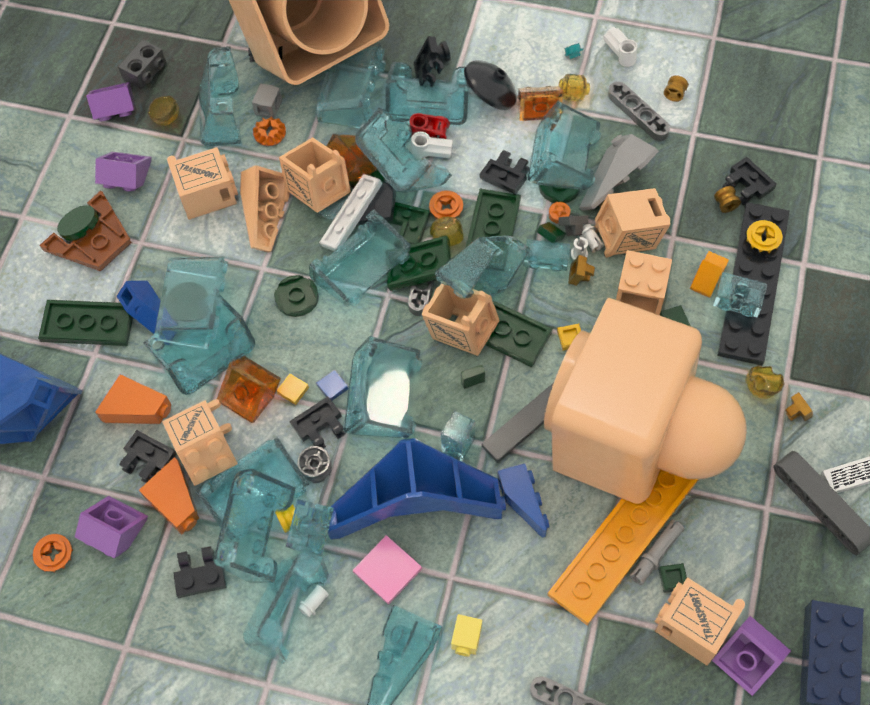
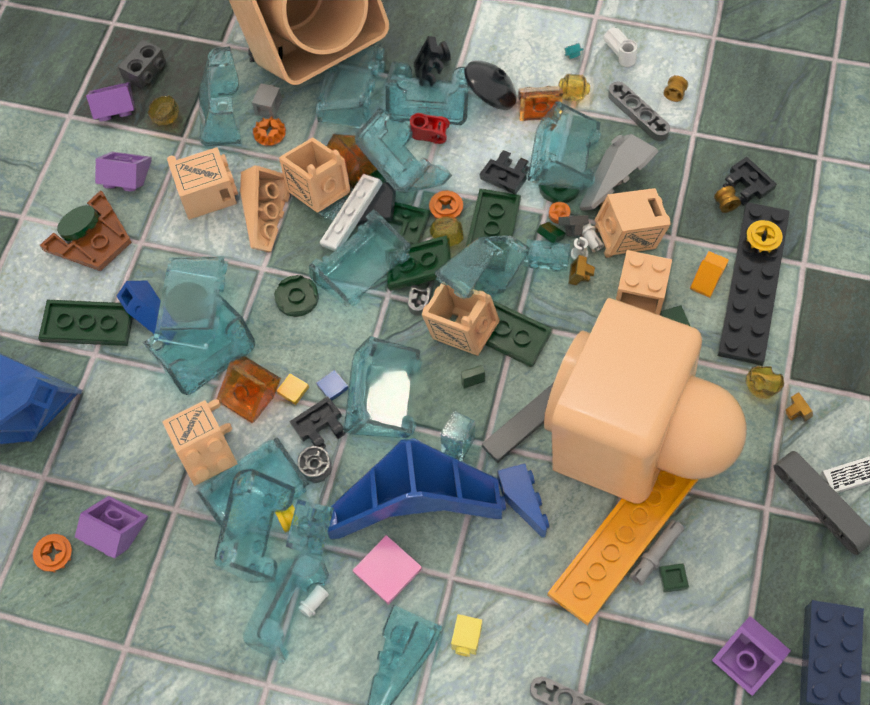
orange slope [95,374,171,424] -> none
black plate [119,430,177,483] -> none
orange slope [139,457,199,535] -> none
black plate [173,546,227,598] -> none
white piece [411,132,453,159] -> none
yellow tile [557,323,581,351] -> none
light nougat container [654,577,745,665] -> none
clear light blue brick [713,272,767,317] -> none

